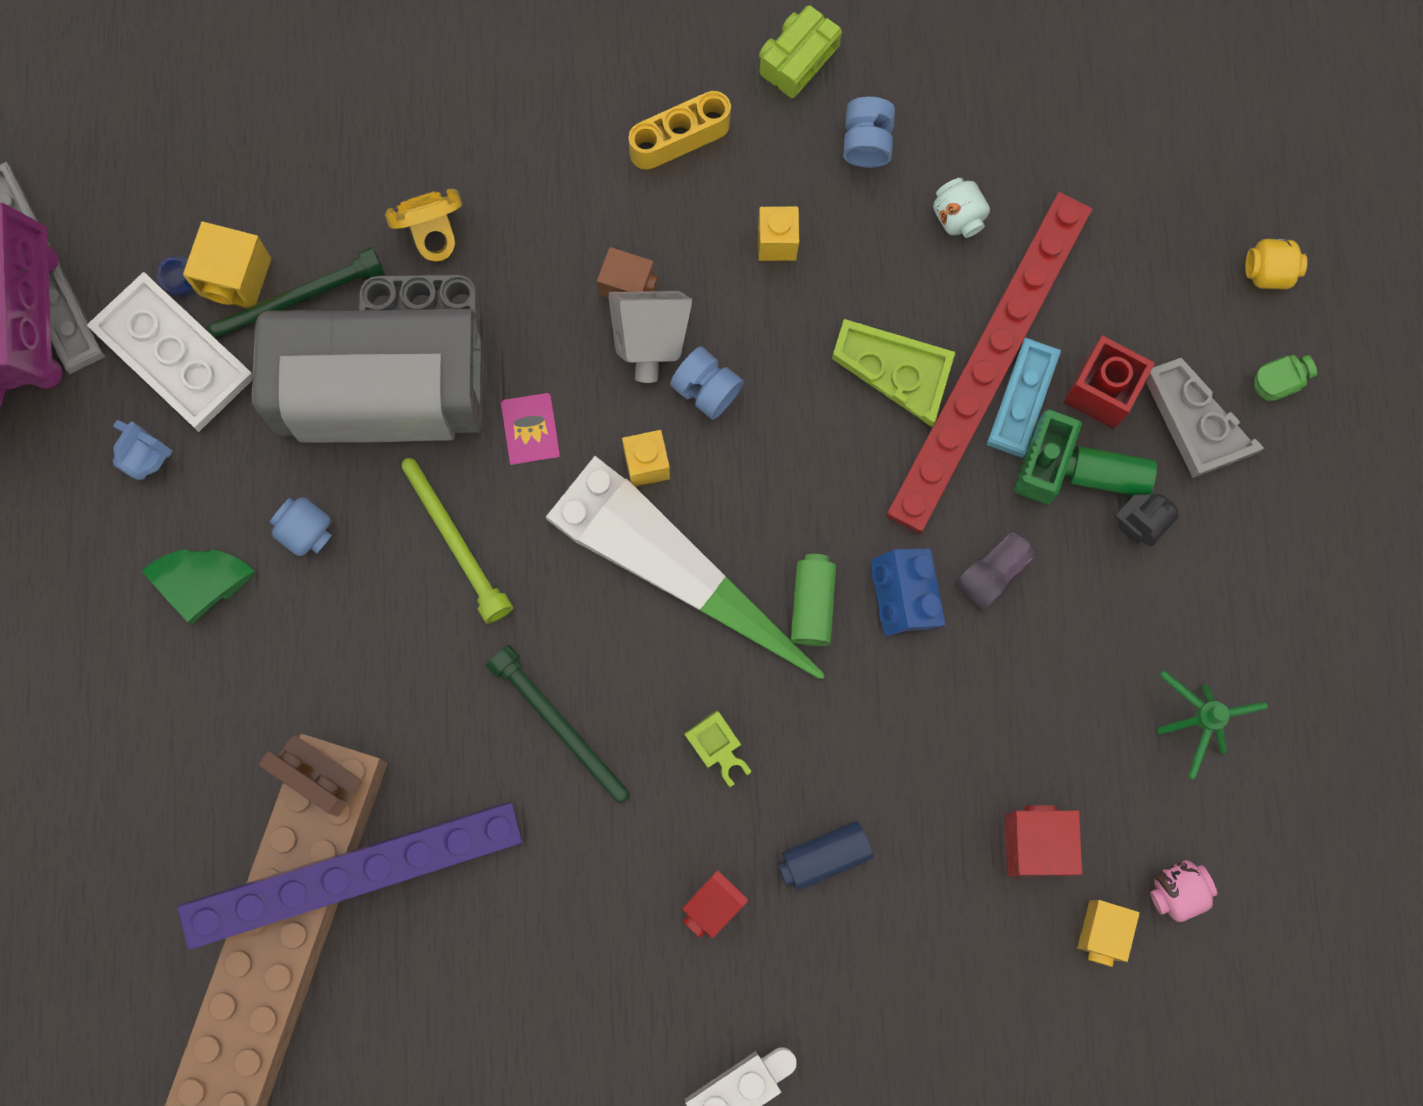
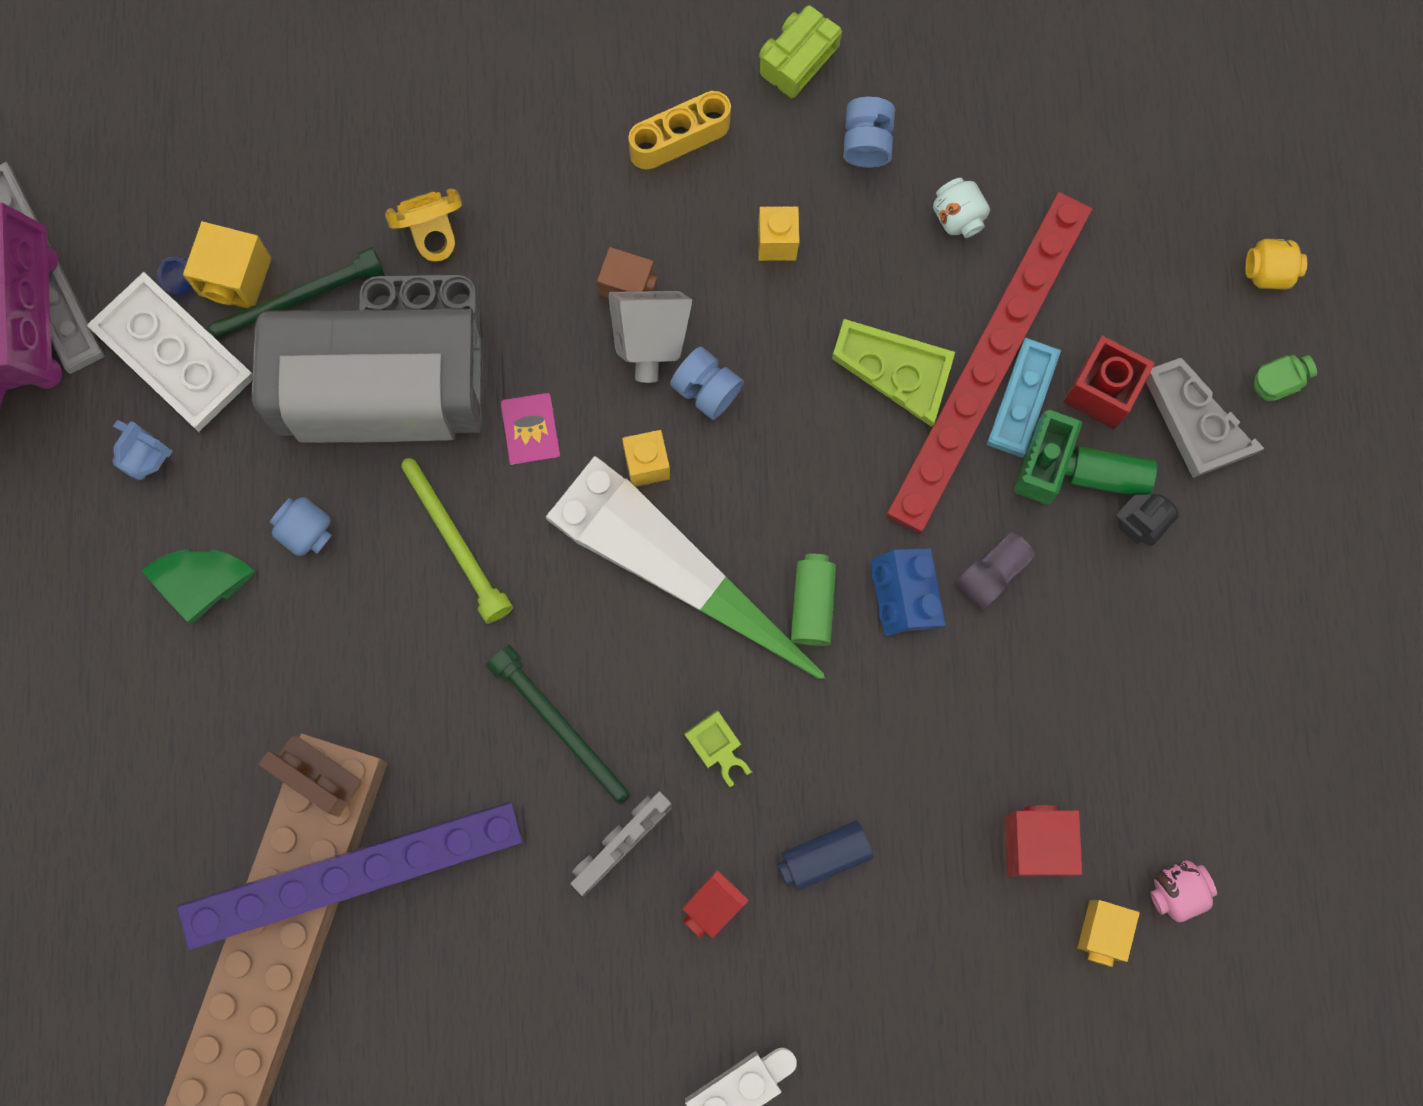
green plant [1157,671,1268,780] -> none
none -> light grey wing [570,791,672,896]

